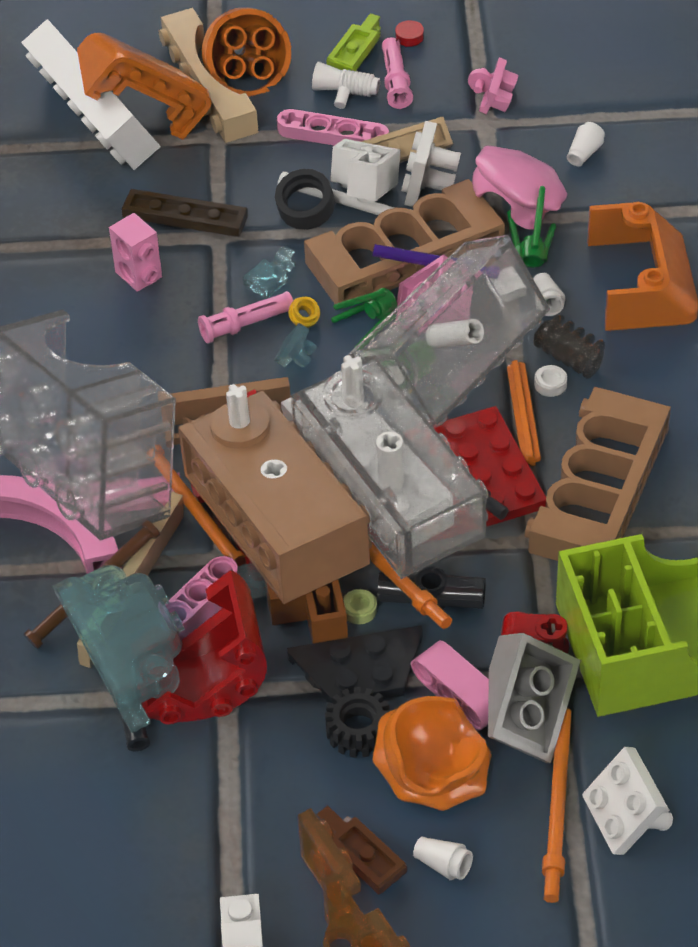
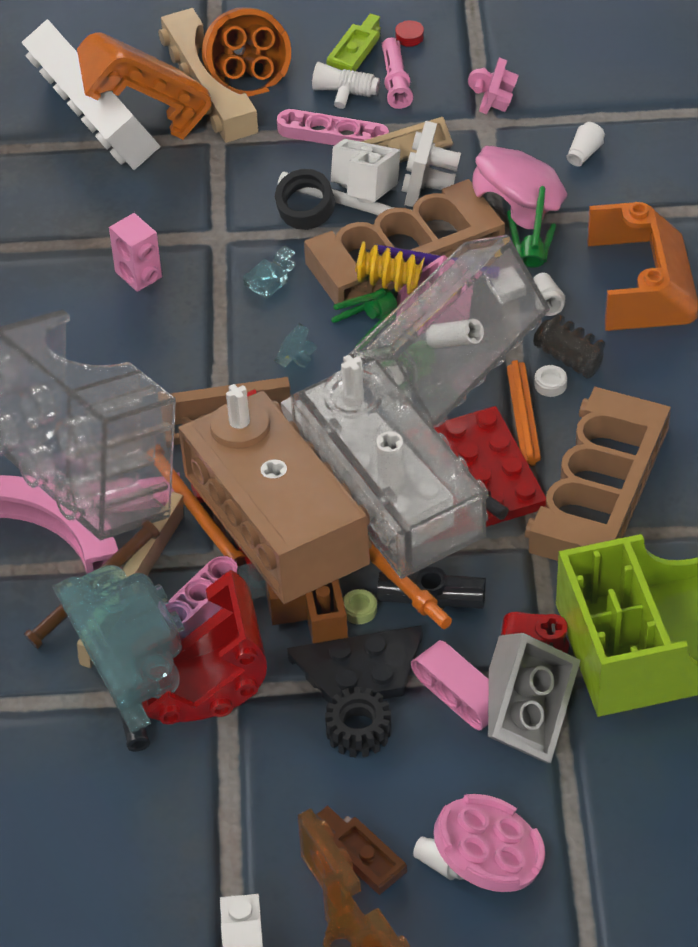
dark brown plate [121,189,248,237] -> none
bright pink pin [198,291,293,344] -> none
yellow plate [288,297,320,328] -> none
orange piece [372,696,492,811] -> none
orange bar [542,708,572,903] -> none
white plate [582,747,673,855] -> none
none -> yellow piece [355,241,425,295]
none -> bright pink tile [434,794,545,892]

